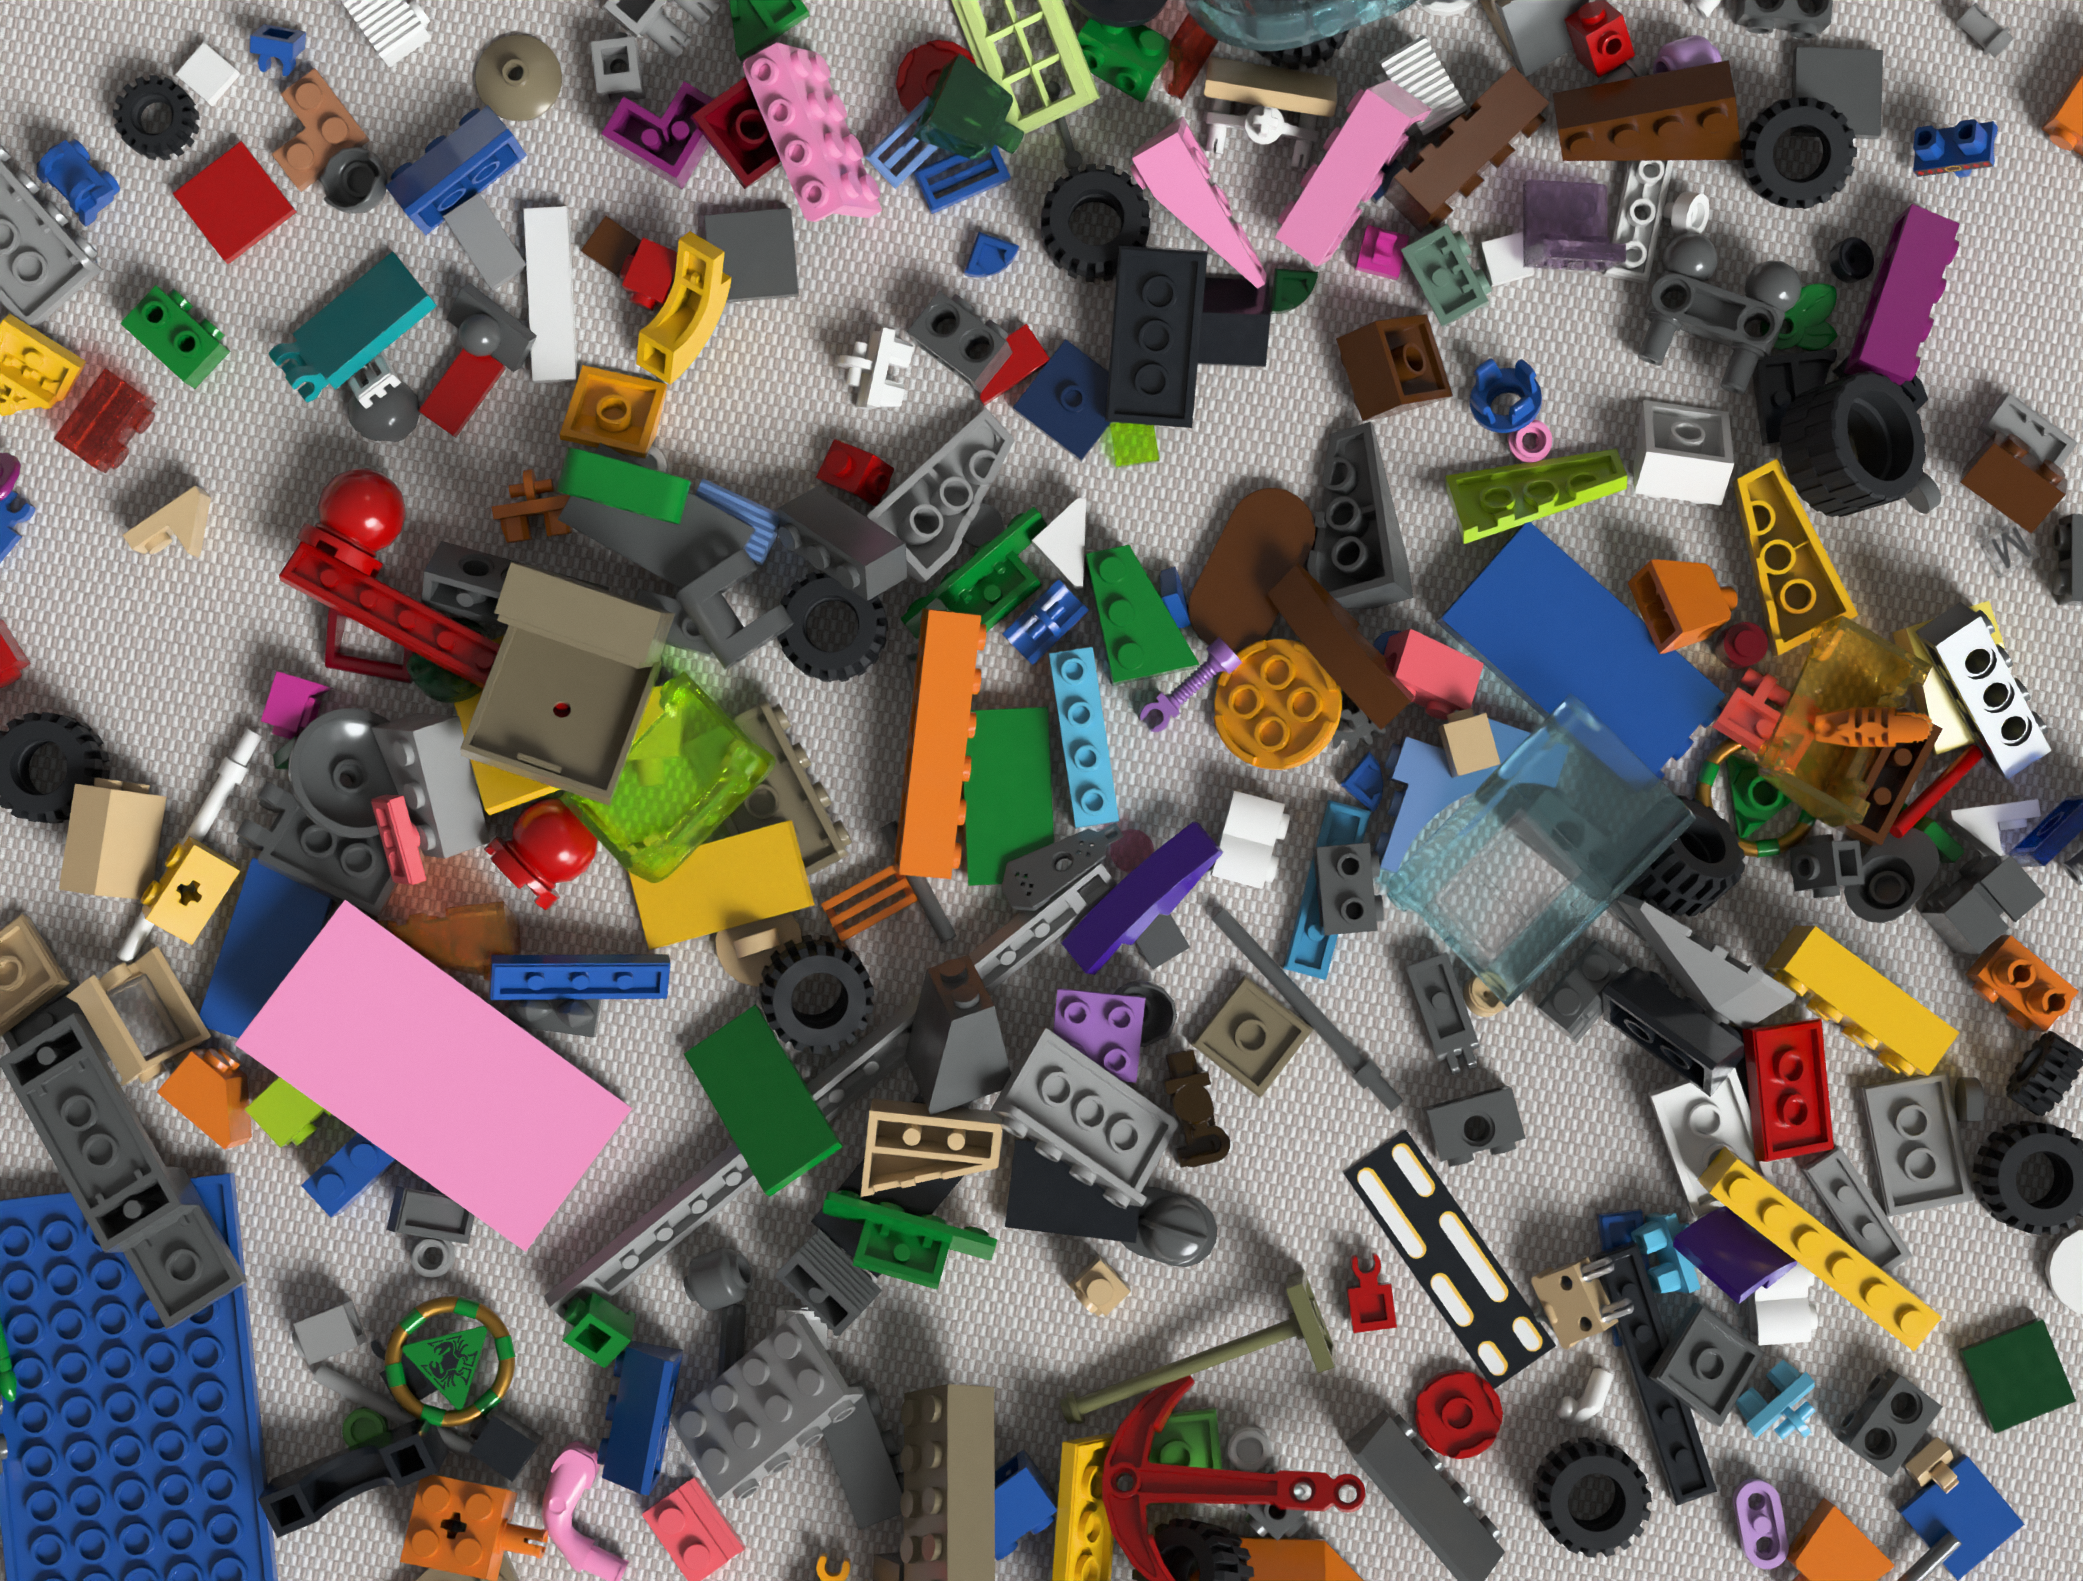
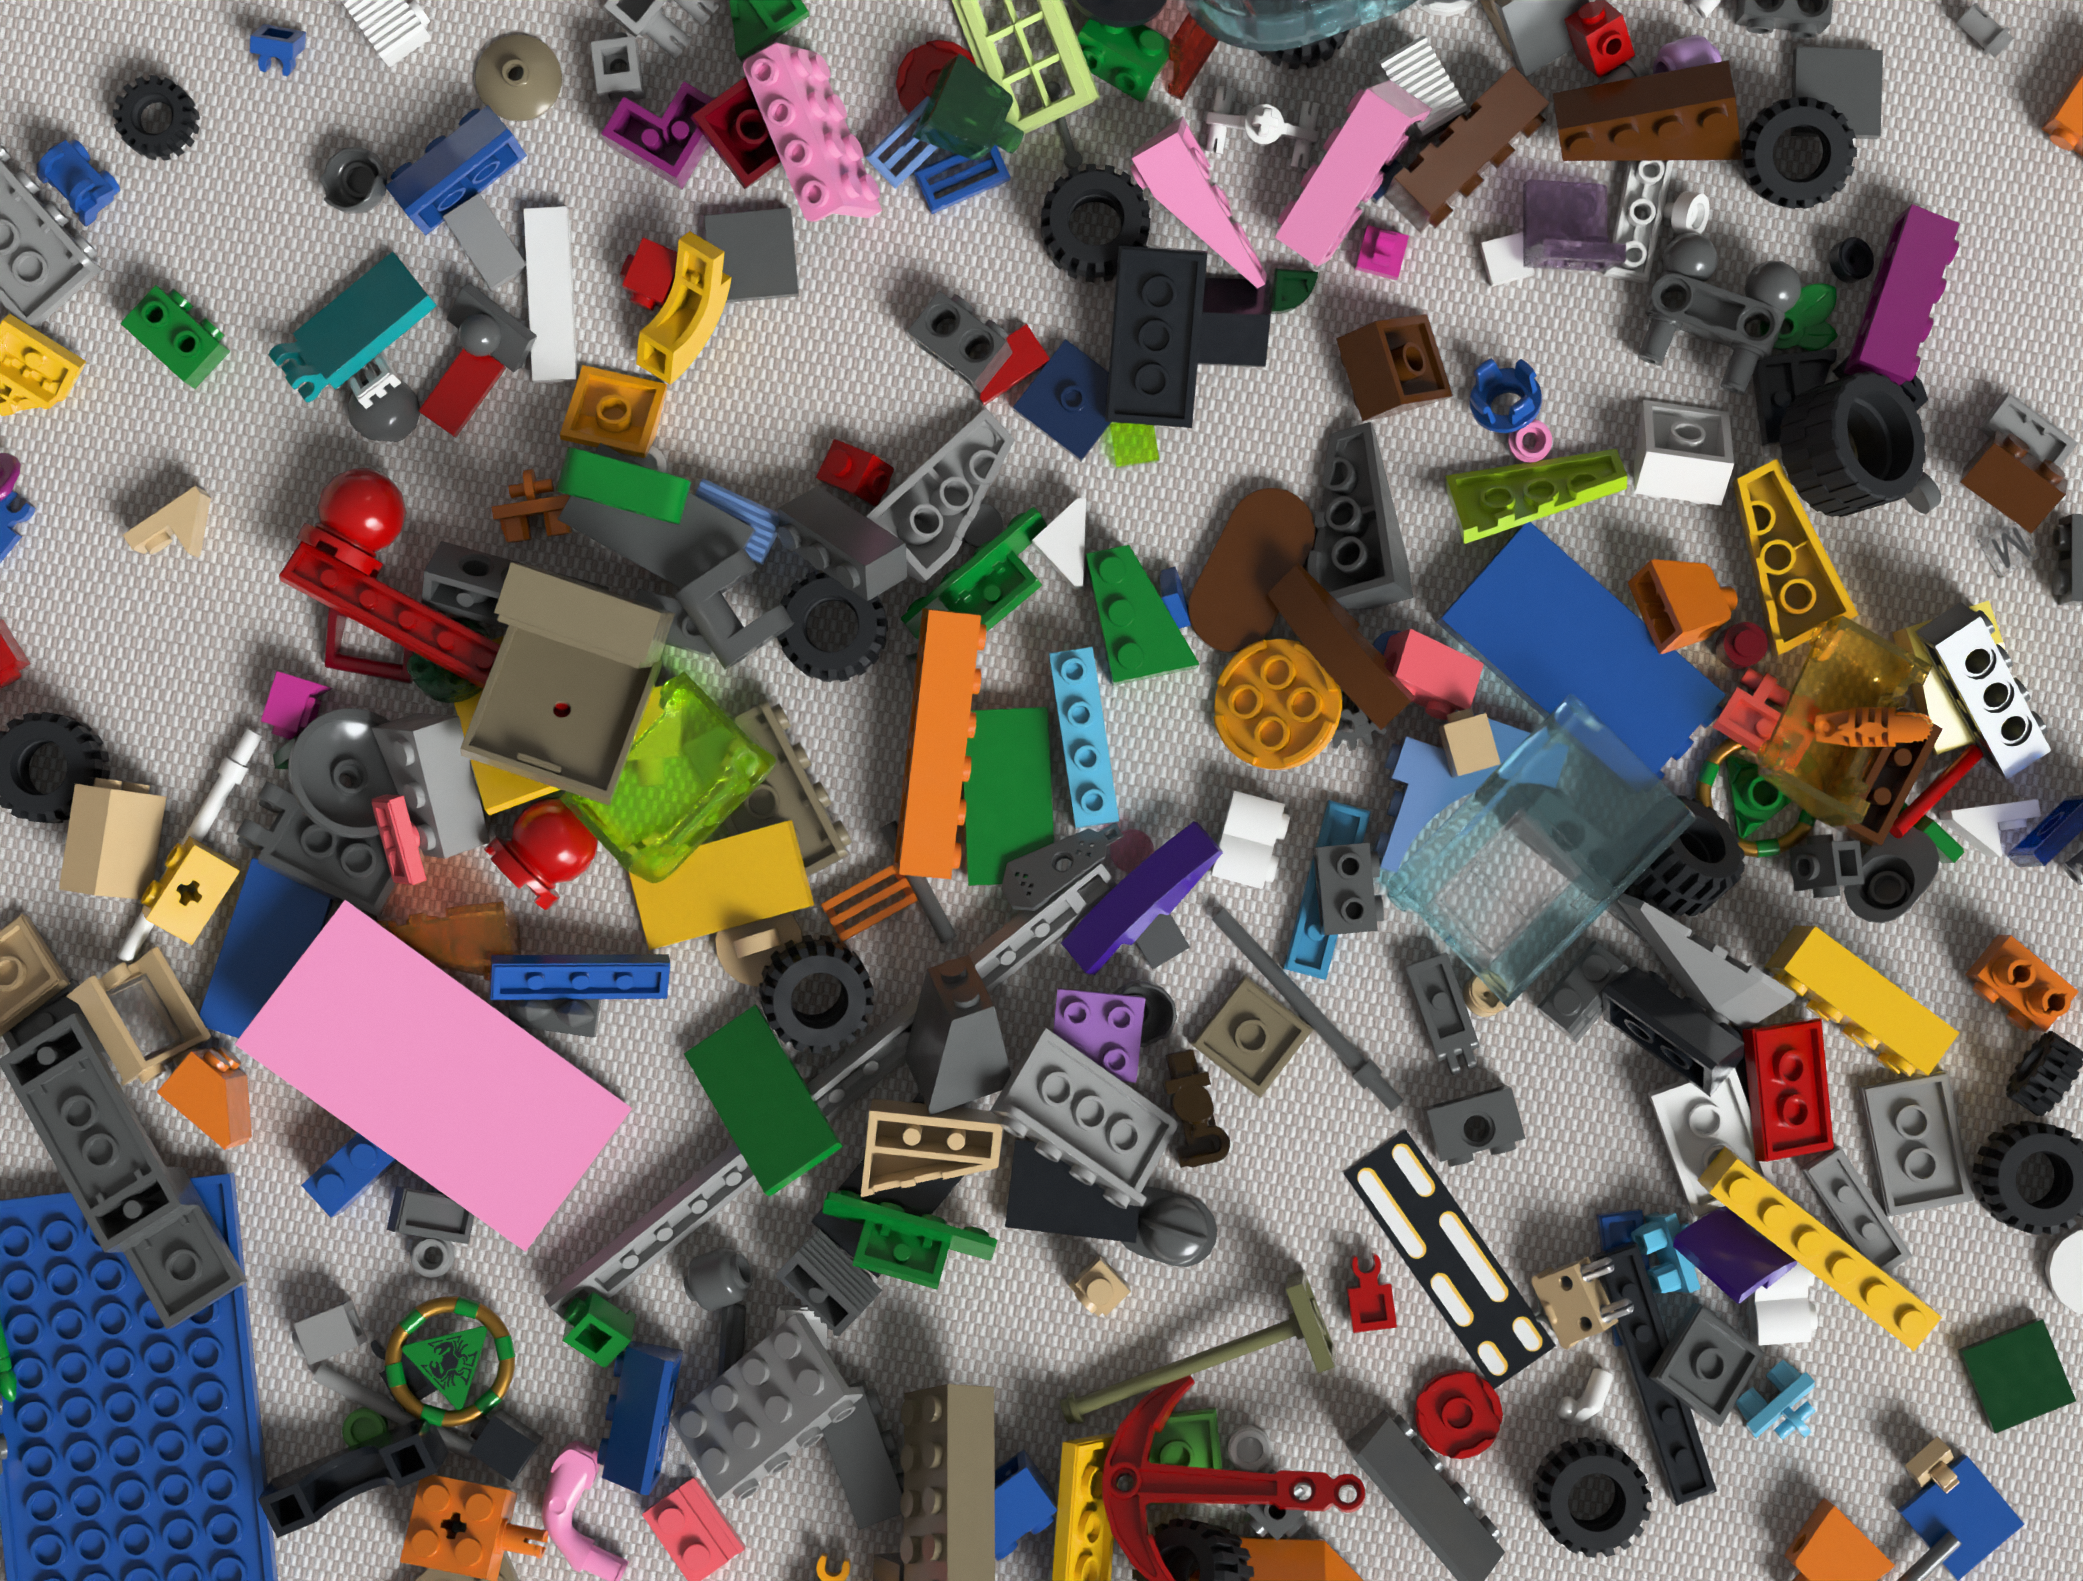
clear red brick [53,368,157,473] -> none
red tile [172,141,297,265] -> none
white tile [175,42,240,106] -> none
lime brick [245,1077,333,1148] -> none
nougat plate [272,68,370,192] -> none
reddish brown tile [581,215,641,278] -> none
white hips [837,327,914,410] -> none
blue tile [964,232,1020,278] -> none
blue hips [1002,579,1089,666] -> none
medium lavender bar [1140,637,1242,732] -> none
tan tile [1203,56,1337,118] -> none
blue tile [1339,751,1383,813] -> none
sand green bracket [1401,224,1492,328] -> none
lavender plate [1733,1478,1789,1569] -> none
dark grey brick [1837,1369,1943,1478] -> none
blue hips [1913,119,1998,178] -> none
dark grey piece [1920,855,2046,954] -> none
dark grey tile [1955,1077,1984,1122] -> none

